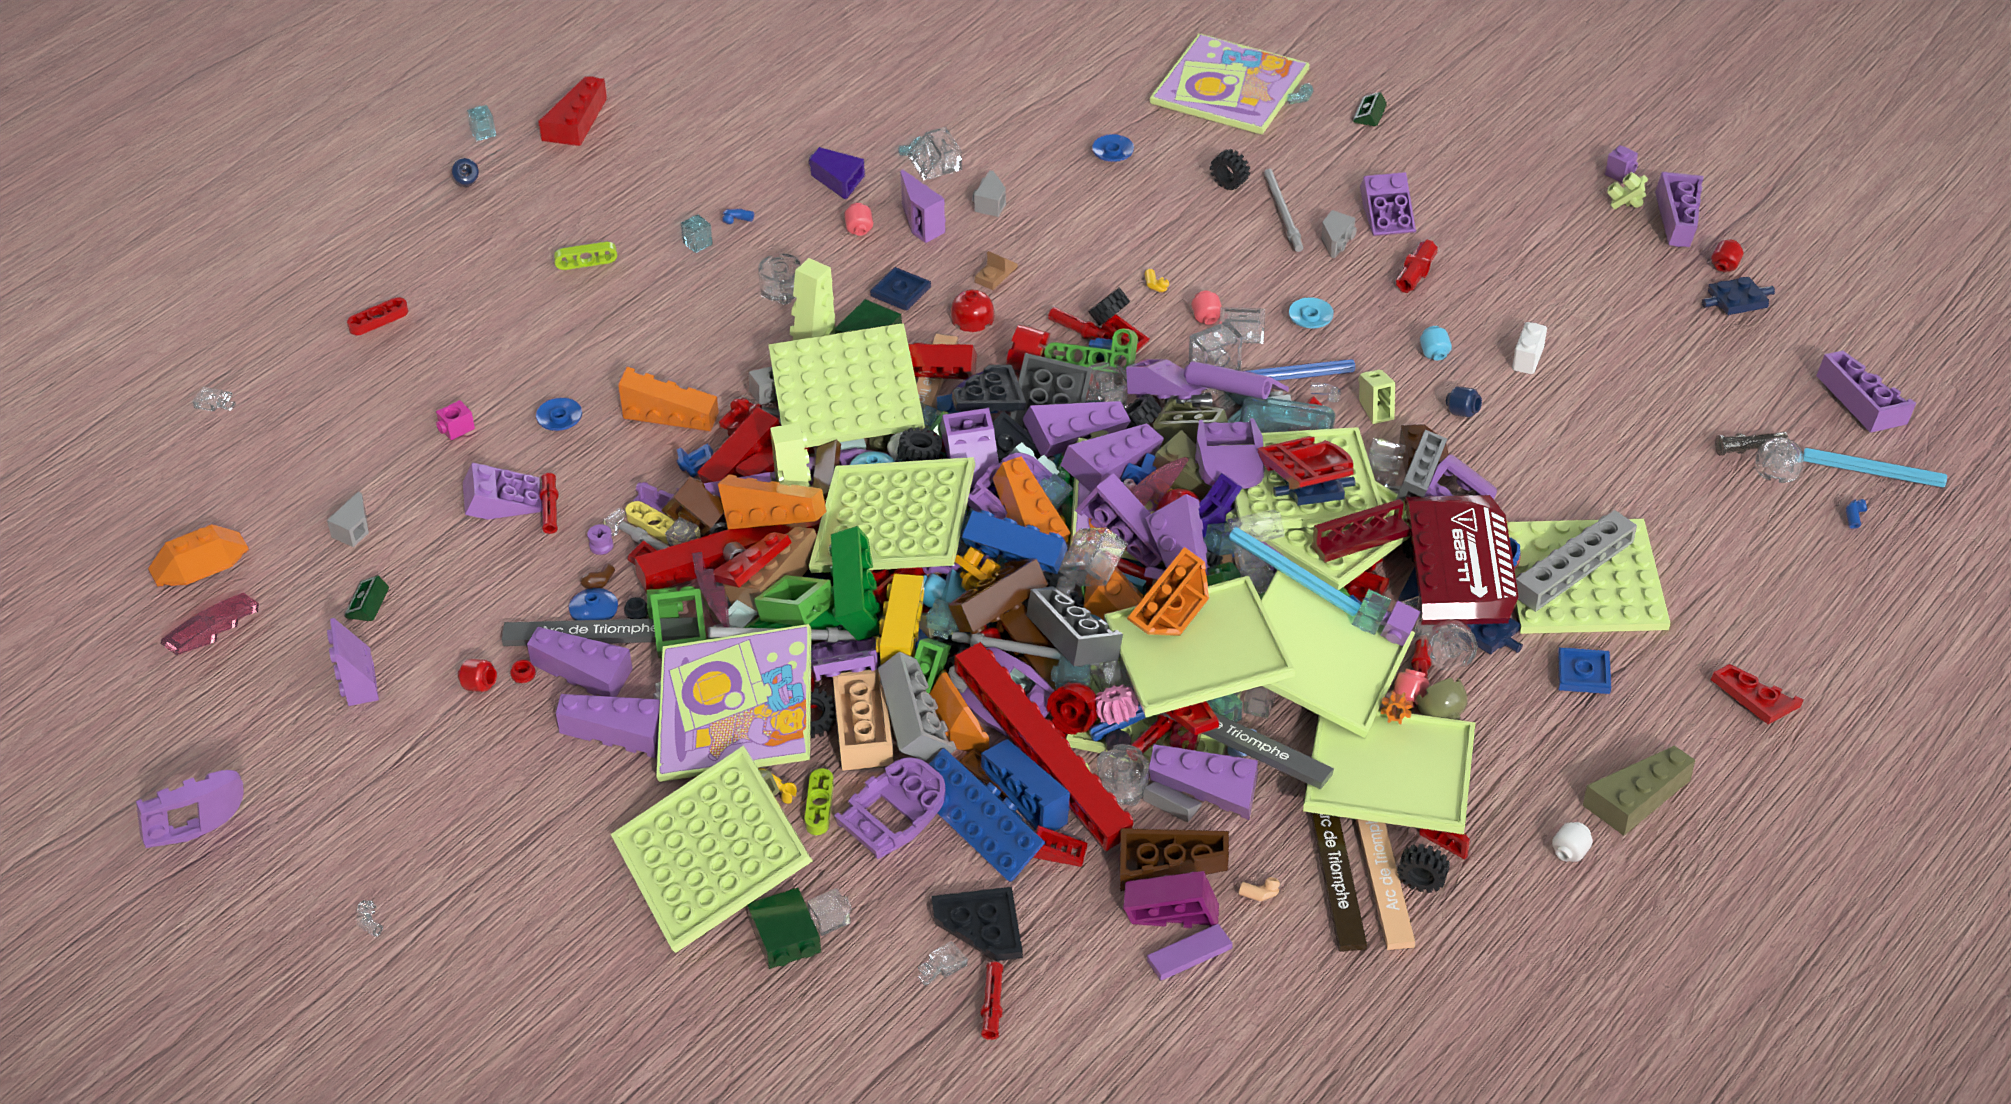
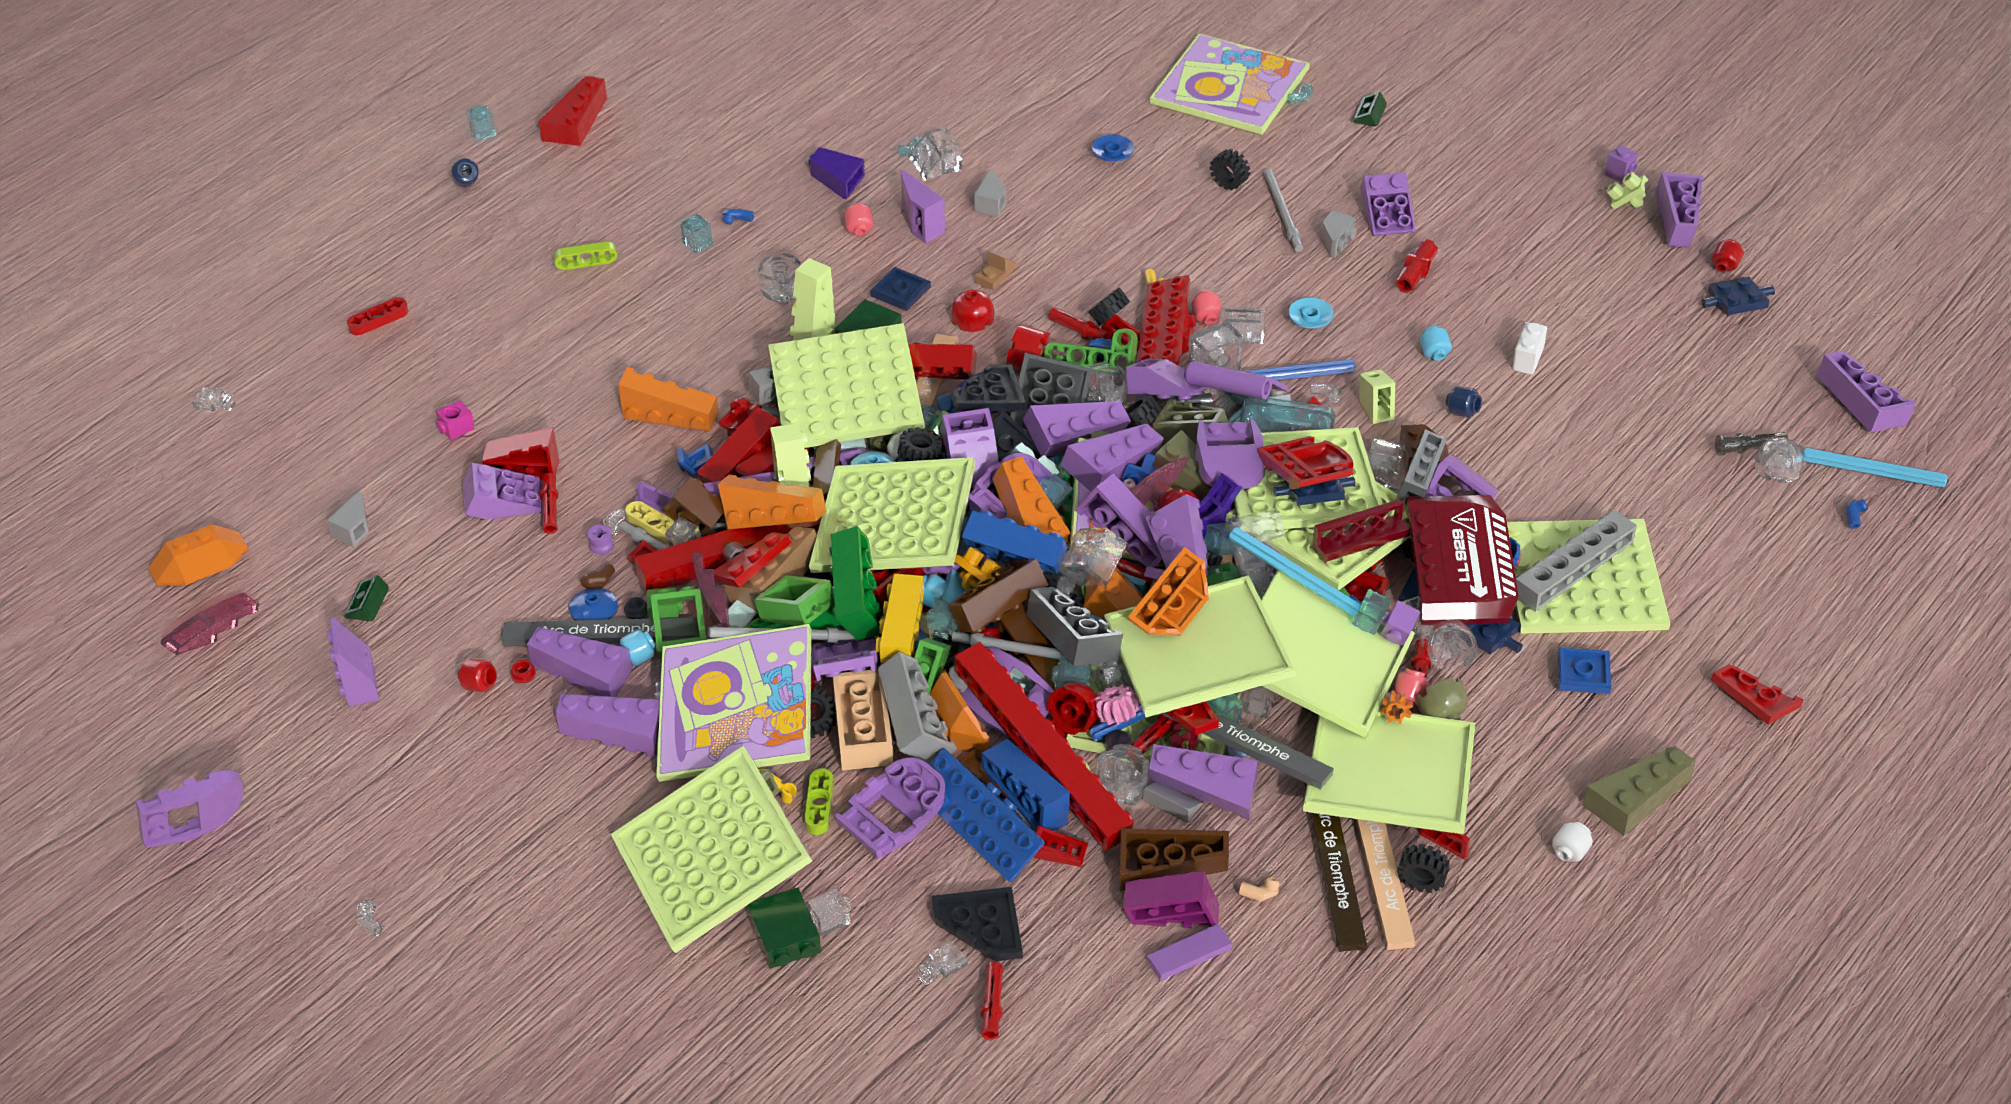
blue dish [536,398,582,431] -> none
none -> red wedge [482,427,559,480]
none -> medium azure head [620,629,657,666]
none -> red bracket [1137,275,1196,365]

